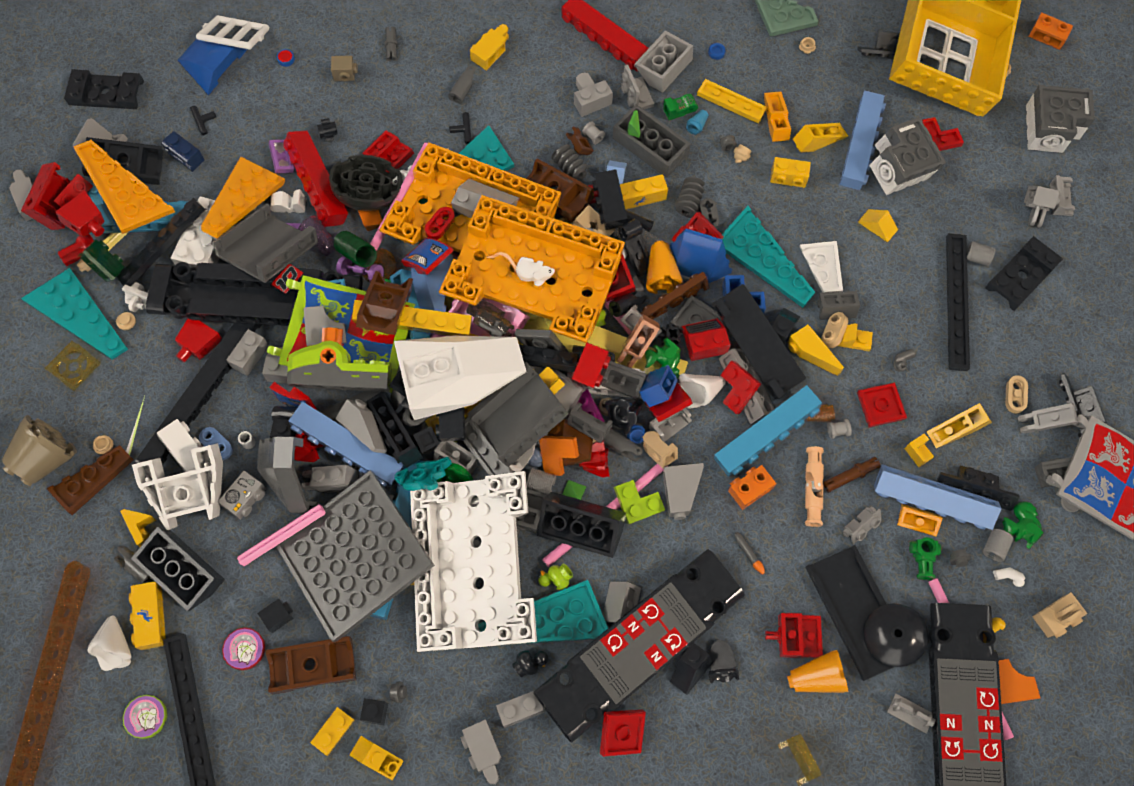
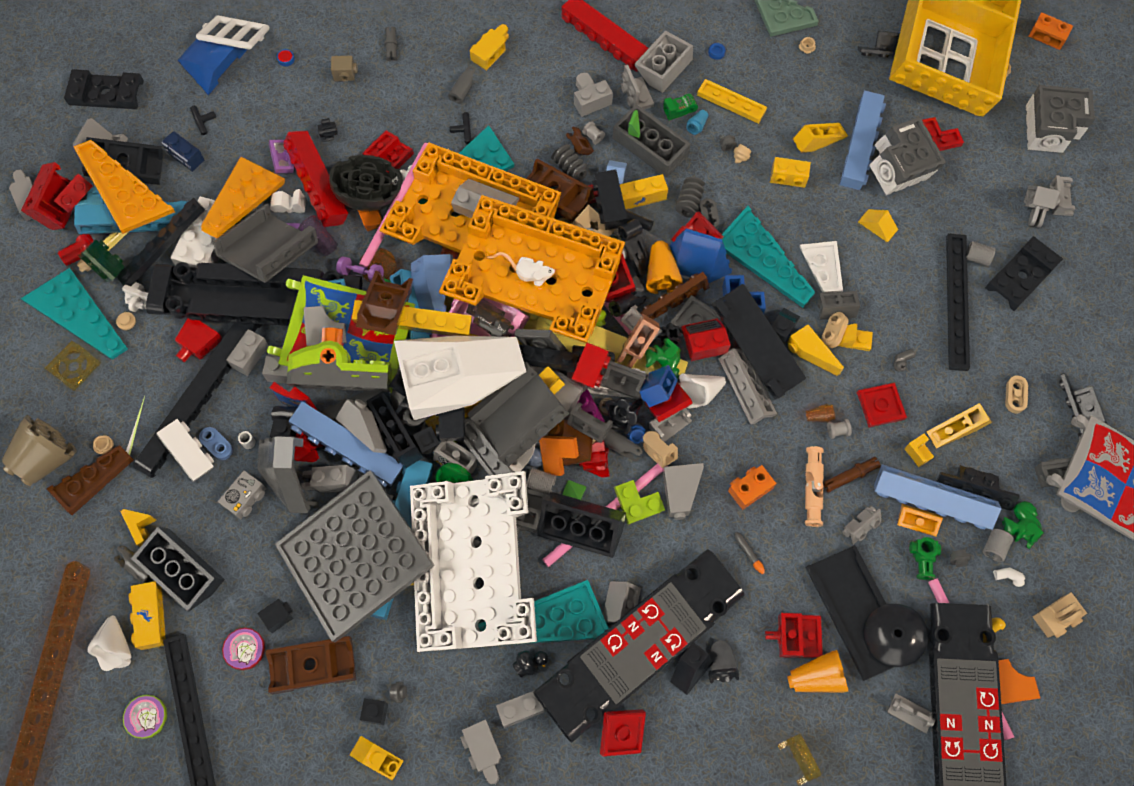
red torso [55,191,105,237] -> none
white wedge [132,443,223,530] -> none
bright pink axle [237,504,326,566] -> none
sticker [272,264,303,293] -> none
yellow plate [310,707,355,756] -> none
dark green piece [333,231,377,268] -> none
teal tile [394,457,452,491] -> none
slope [401,237,454,275] -> none
red plate [425,207,455,240] -> none
lime animal [538,563,573,590] -> none
dark azure brick [714,385,822,477] -> none
red plate [720,360,761,414] -> none
light orange slope [764,92,791,142] -> none
light grey hinge [1018,403,1078,433] -> none

